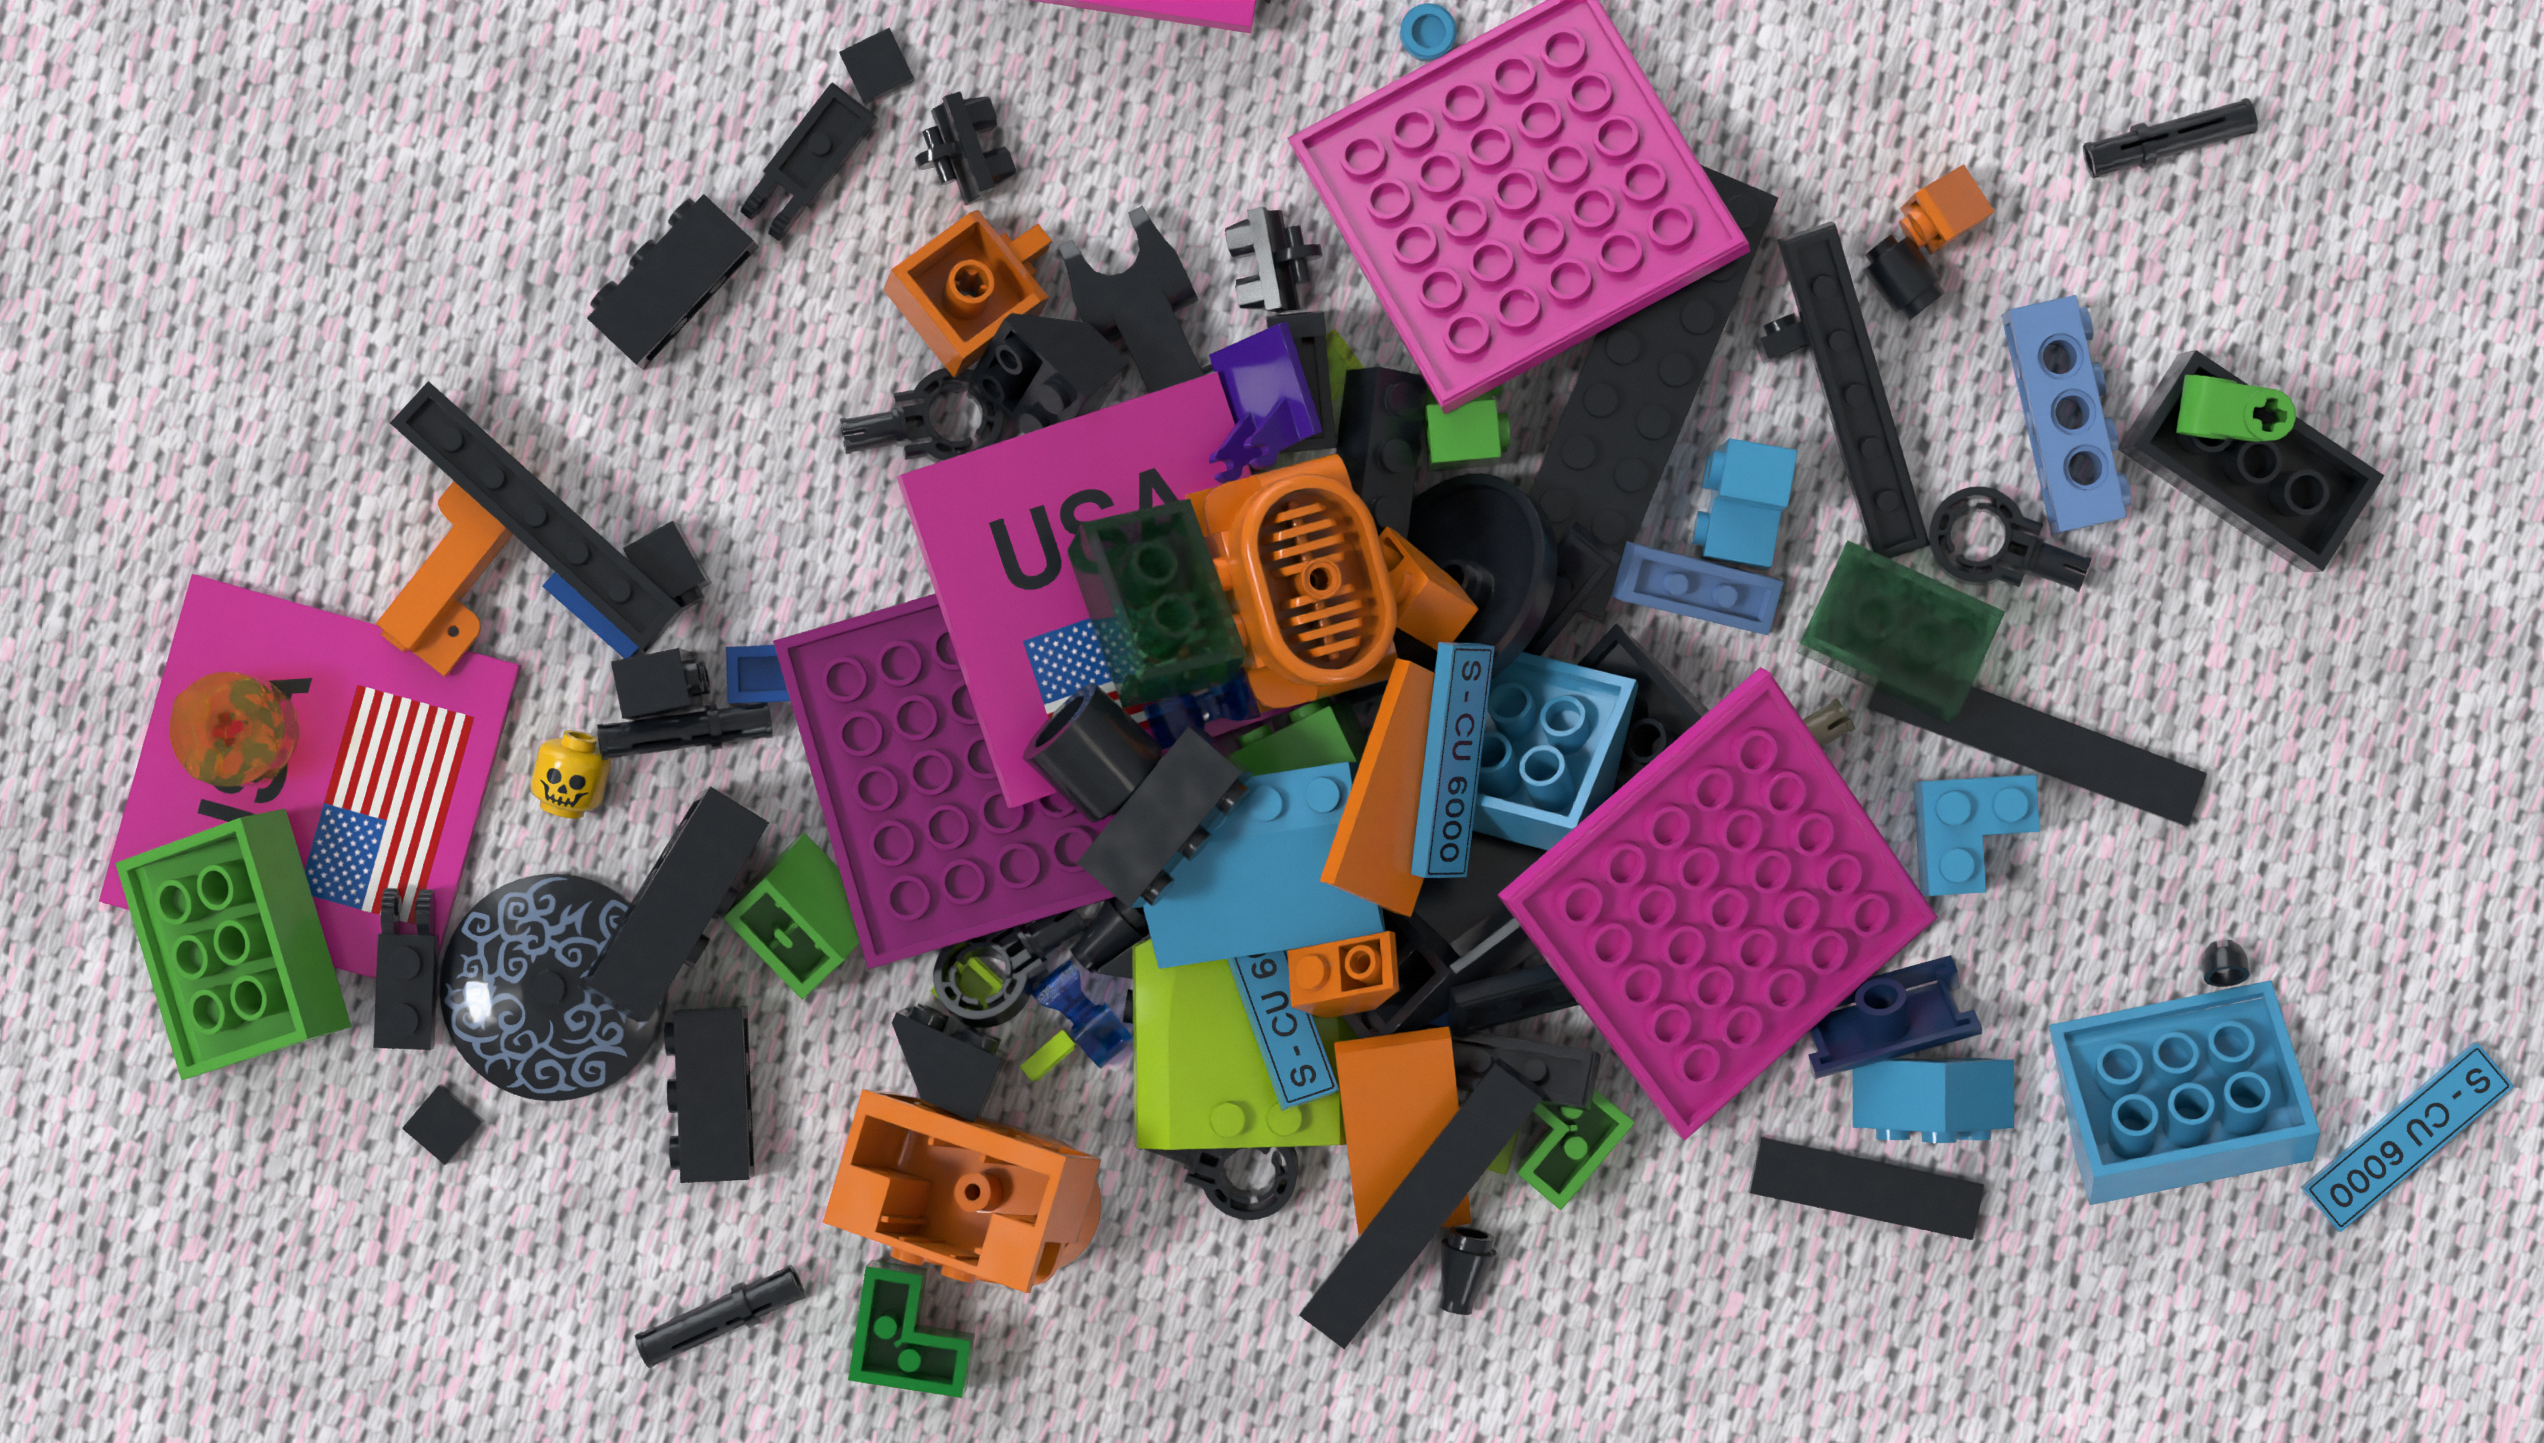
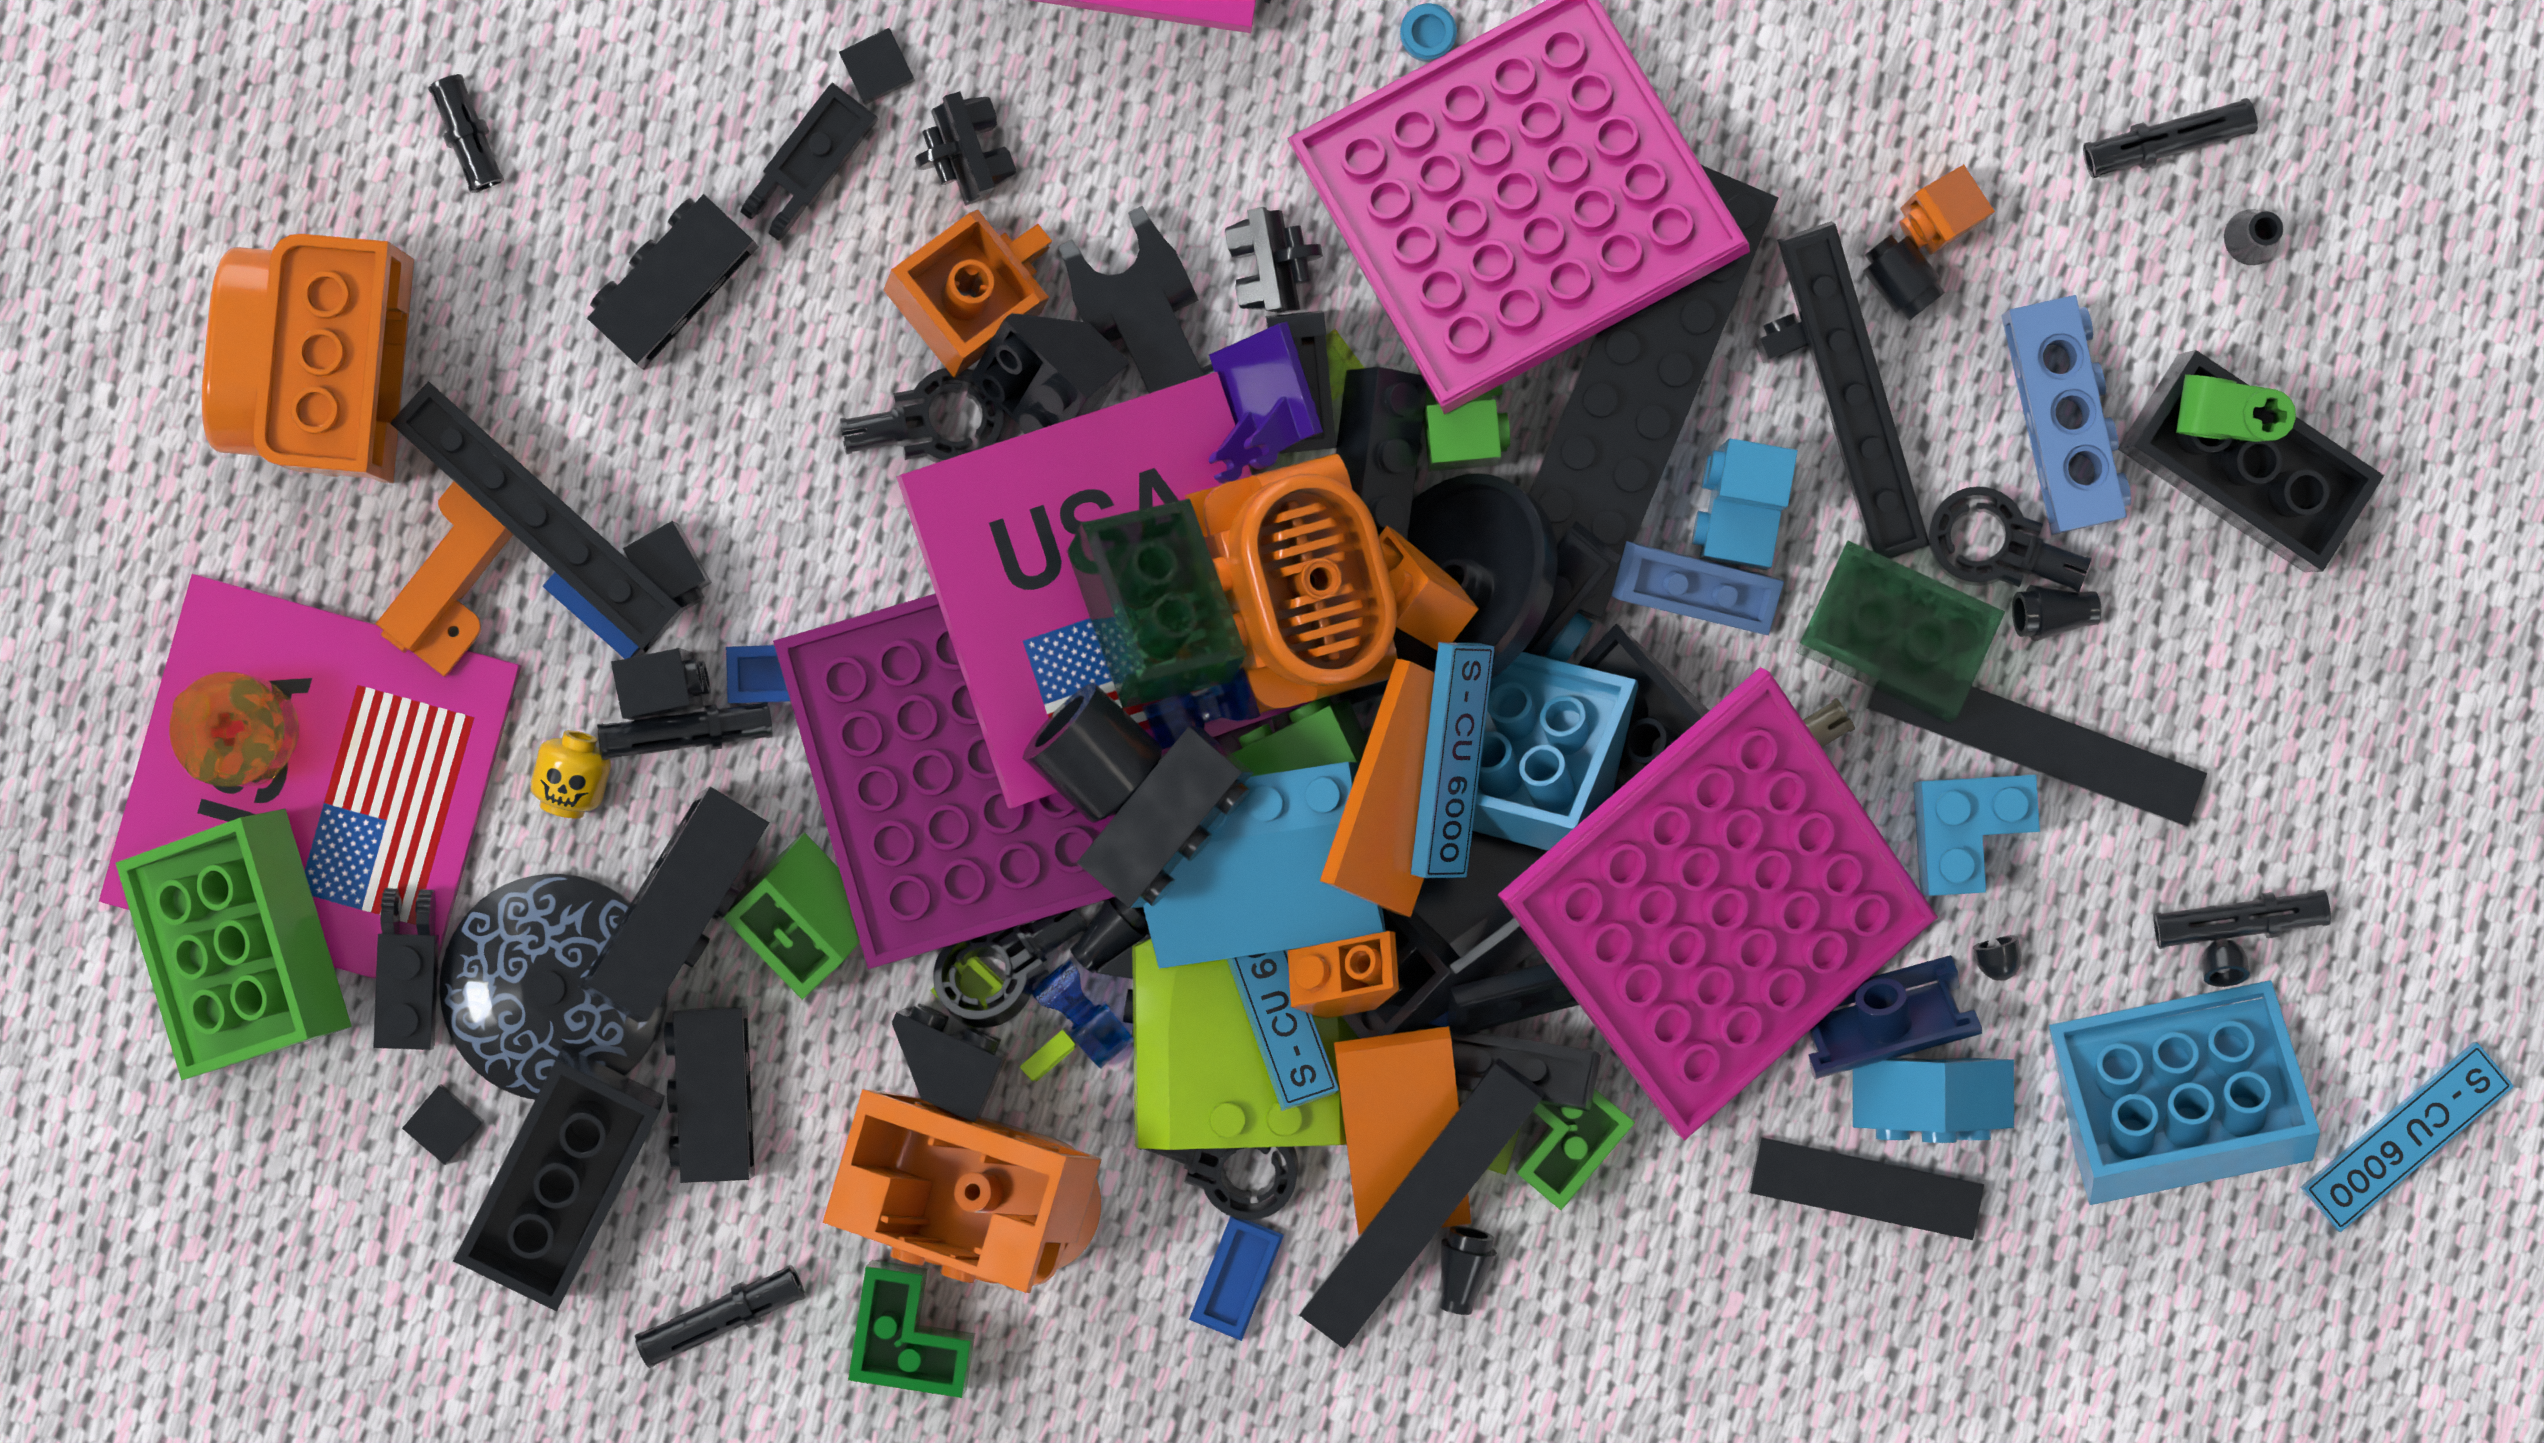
none -> orange brick [201,234,414,484]
none -> black pin [428,74,504,193]
none -> black brick [453,1046,665,1312]
none -> blue tile [1189,1216,1284,1341]
none -> dark azure tile [1544,612,1593,662]
none -> black hinge [1973,935,2022,981]
none -> black cone [2012,585,2101,642]
none -> black pin [2153,890,2331,949]
none -> black cone [2224,209,2283,265]

